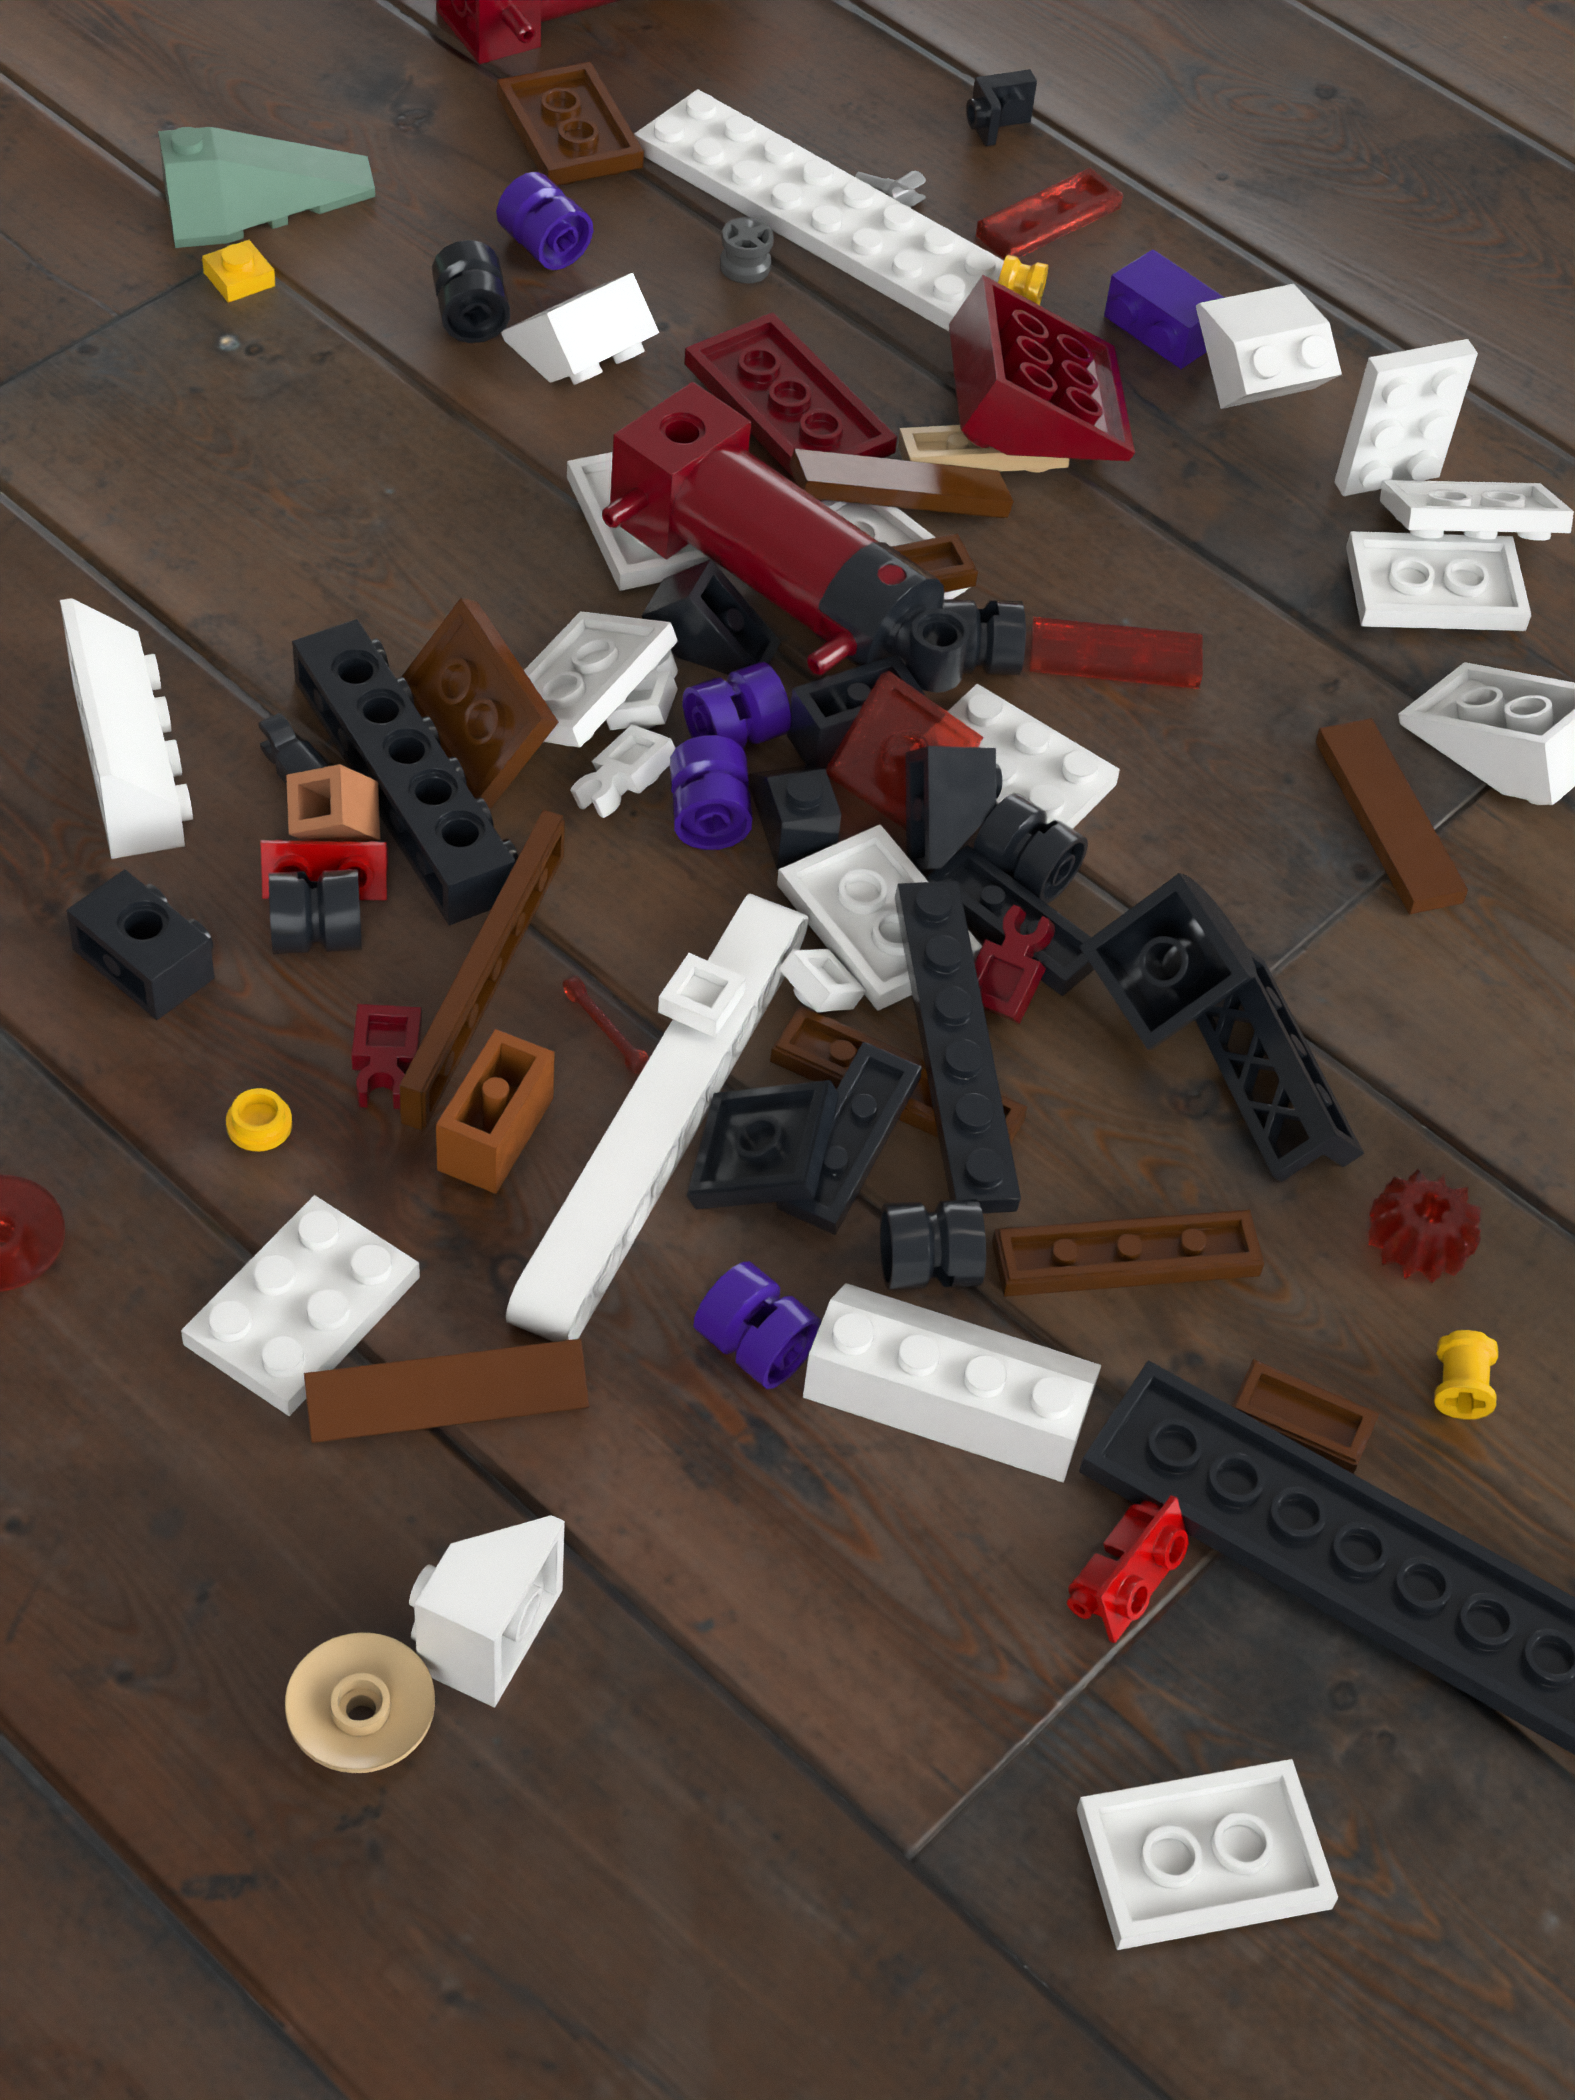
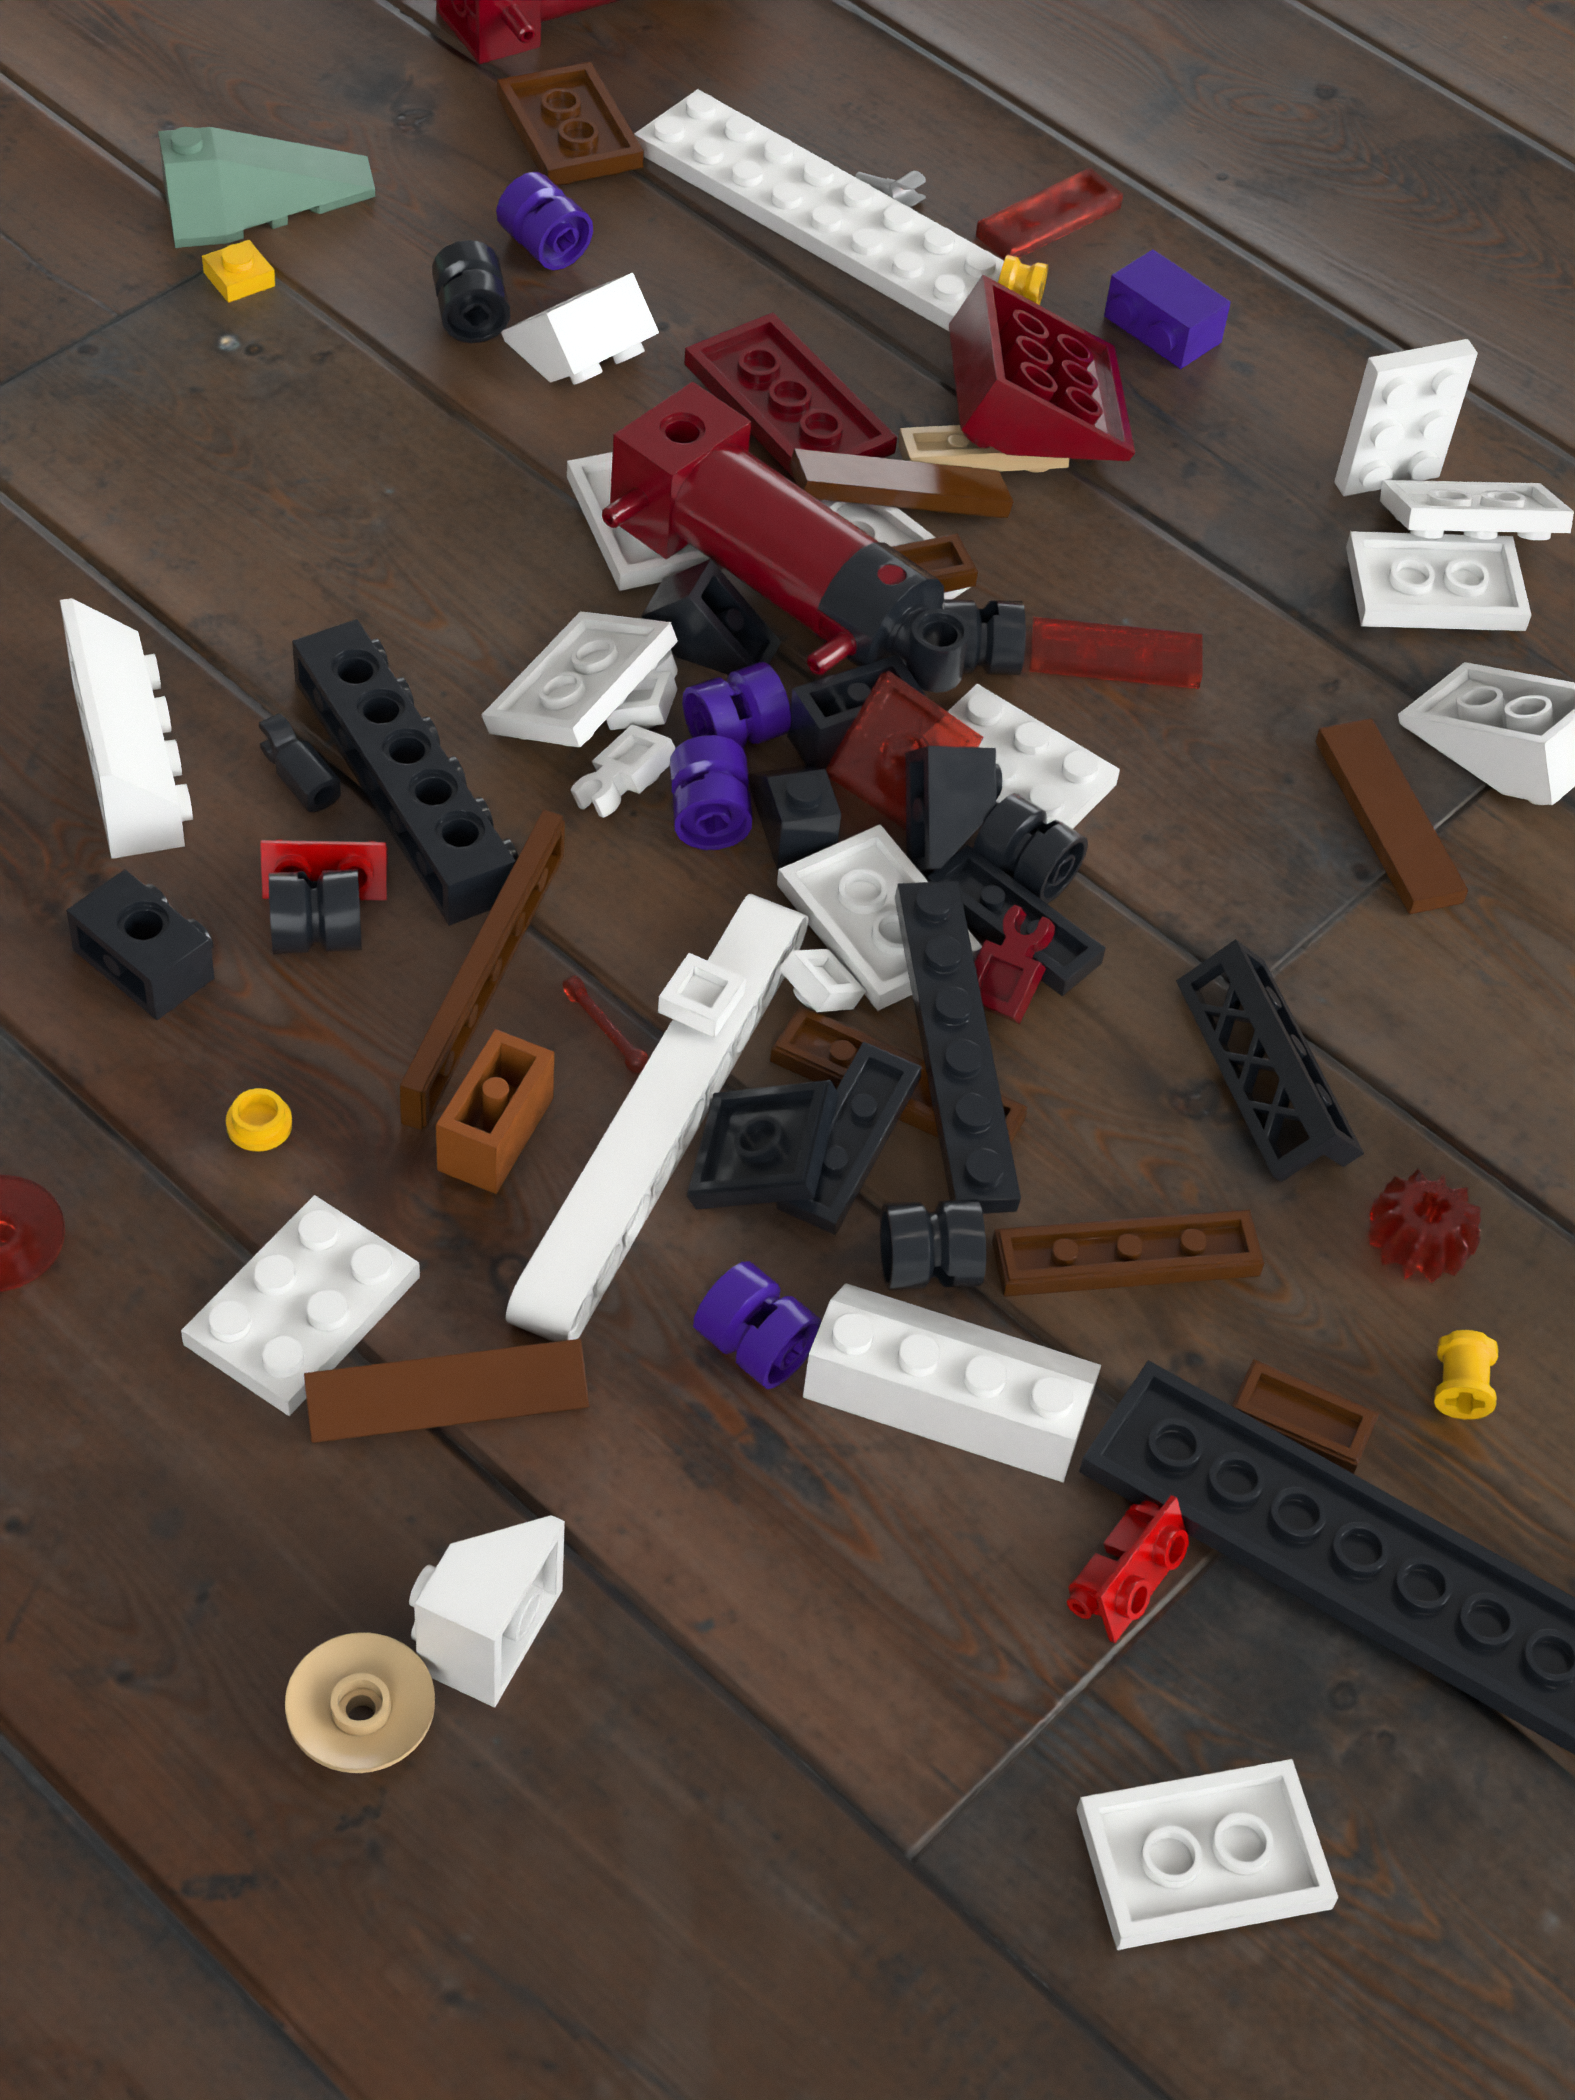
nougat brick [286,764,380,842] -> none
dark red plate [351,1004,422,1109] -> none
reddish brown plate [401,598,559,809] -> none
dark grey wheel [720,217,774,283] -> none
black bracket [966,69,1037,146] -> none
black brick [1079,873,1256,1050] -> none
white slope [1196,284,1342,409] -> none

